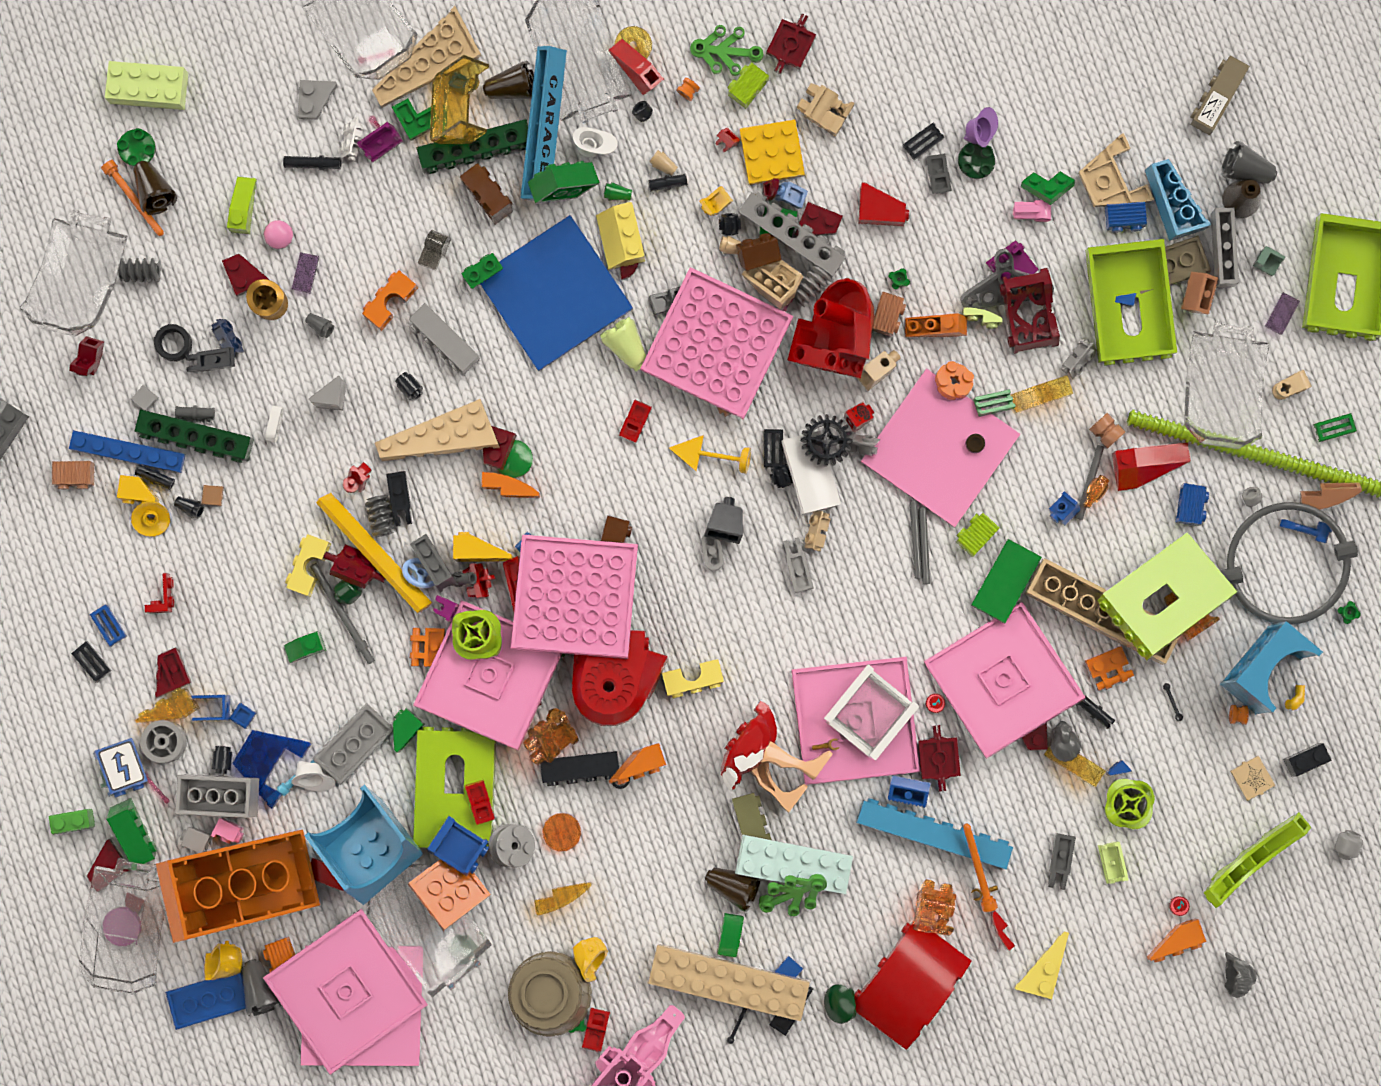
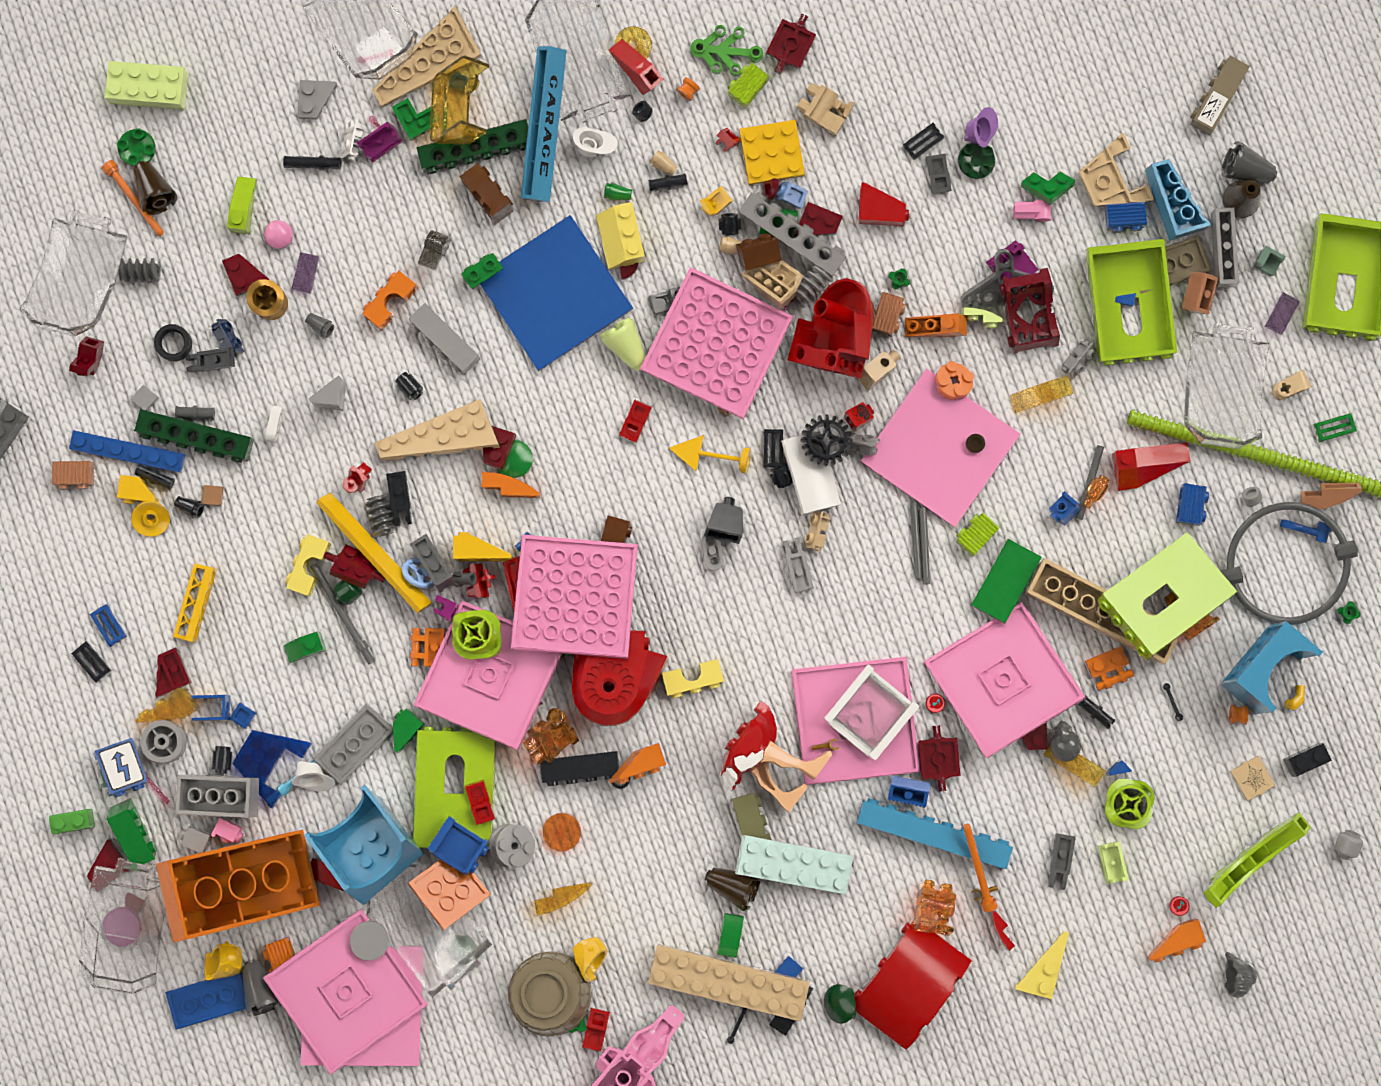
red bracket [144,573,175,614] -> none
dark brown cone [483,60,534,99] -> none
green brick [528,161,600,203] -> none
bright green plant [759,874,827,916] -> none
tile [973,389,1016,417] -> none
nougat wheel [1089,412,1126,449] -> none
none -> yellow fence [173,563,217,643]
none -> light grey tile [350,920,389,961]

